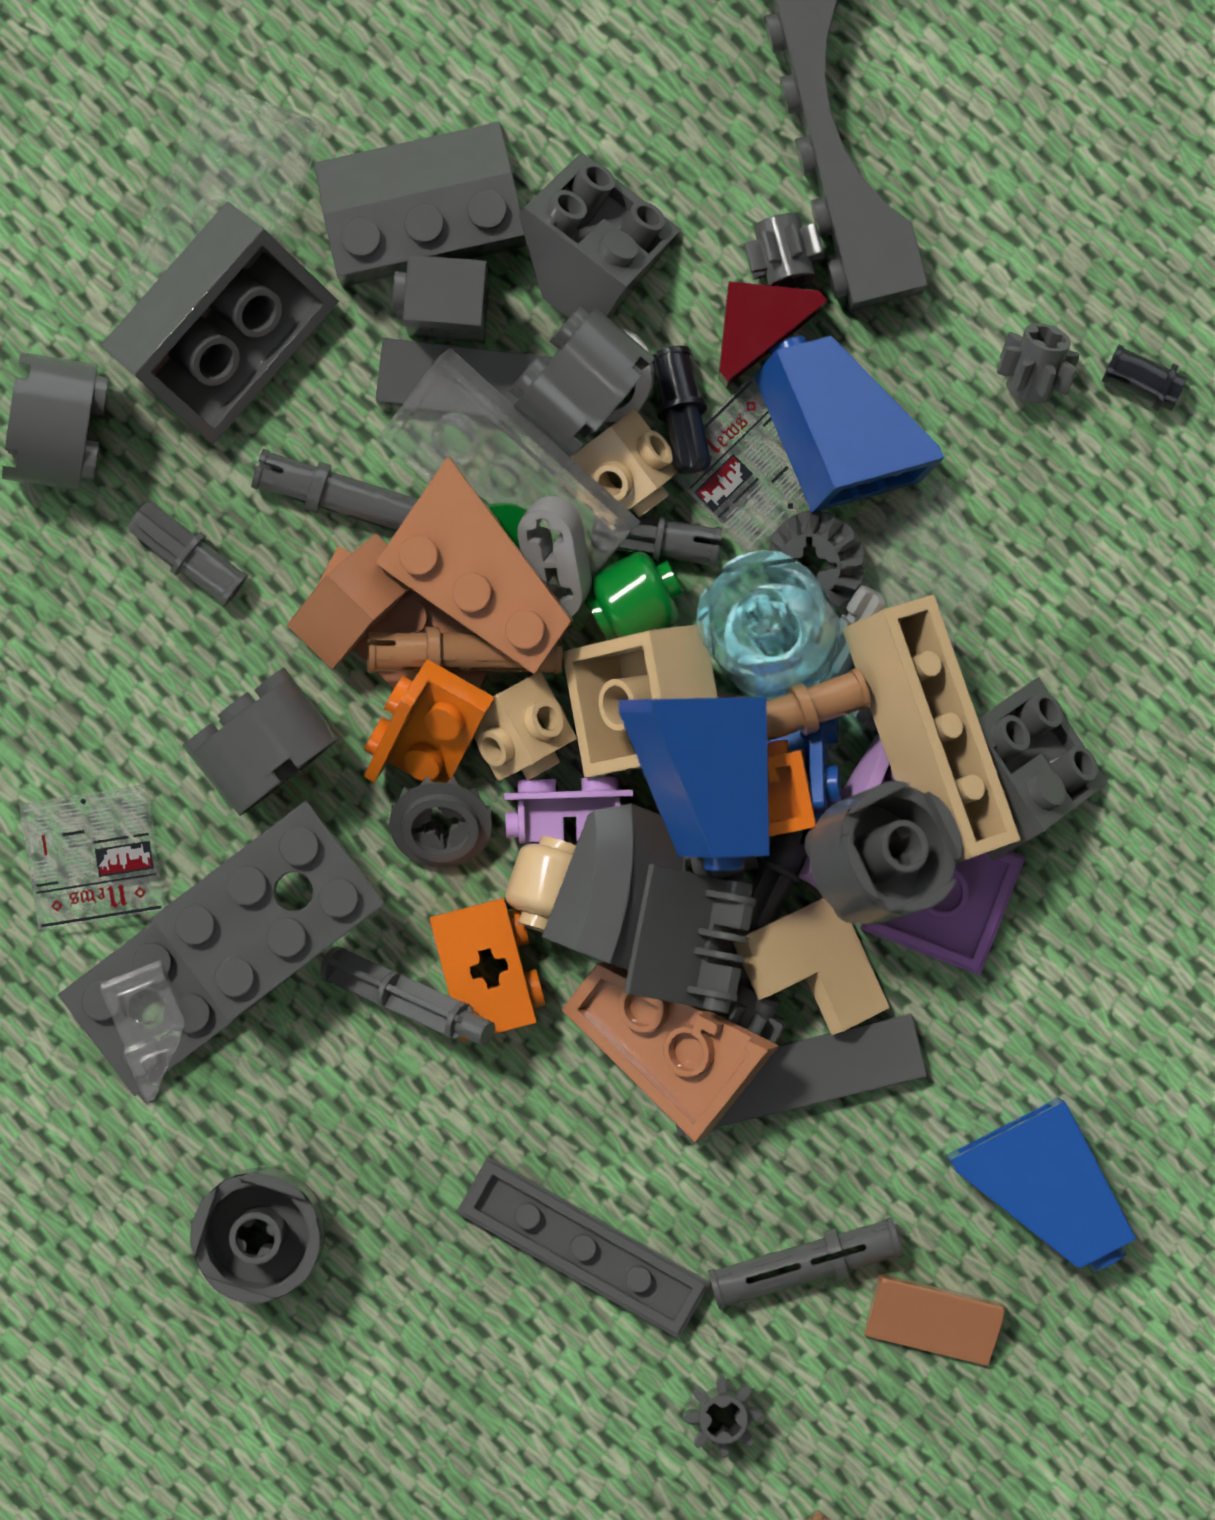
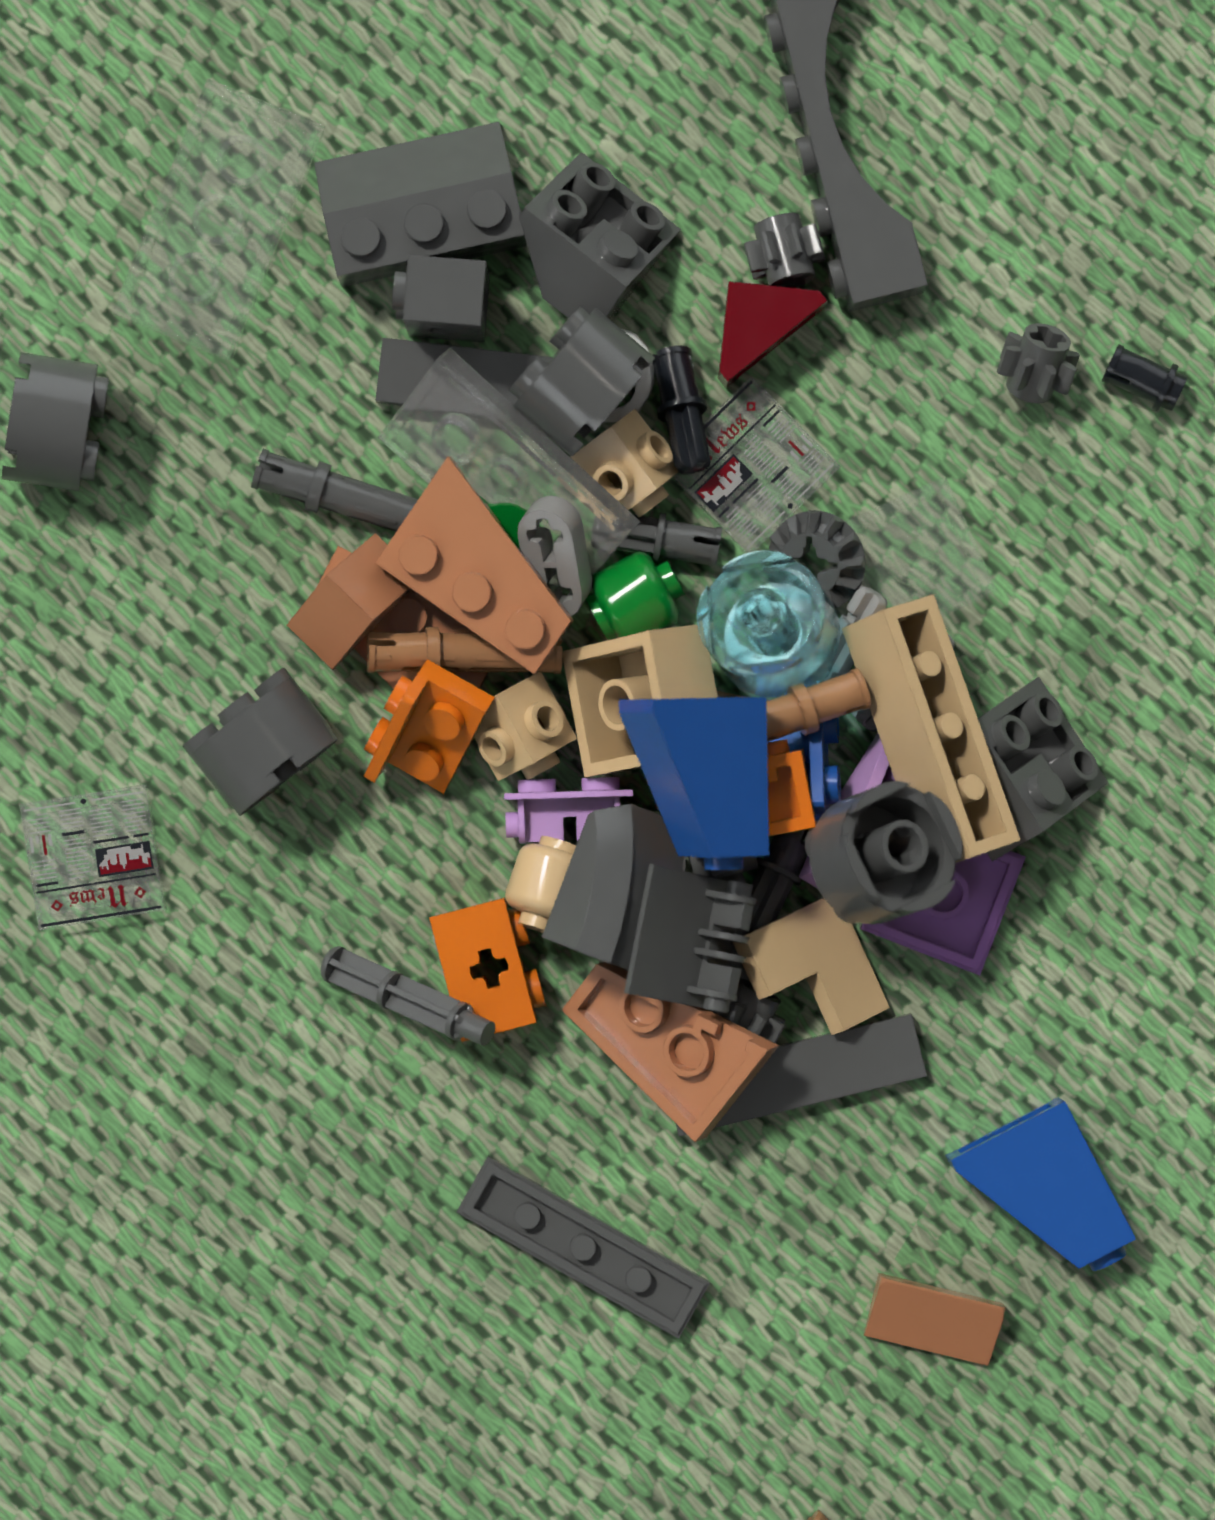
dark grey bracket [58,800,386,1096] -> none
dark grey slope [100,201,339,444] -> none
clear slope [100,960,185,1103] -> none
dark grey axle [128,501,249,607] -> none
dark grey brick [190,1167,326,1304] -> none
dark grey gear [389,776,492,867] -> none
dark grey gear [683,1373,763,1458] -> none
dark grey pin [708,1217,904,1310] -> none
blue slope [754,336,944,513] -> none

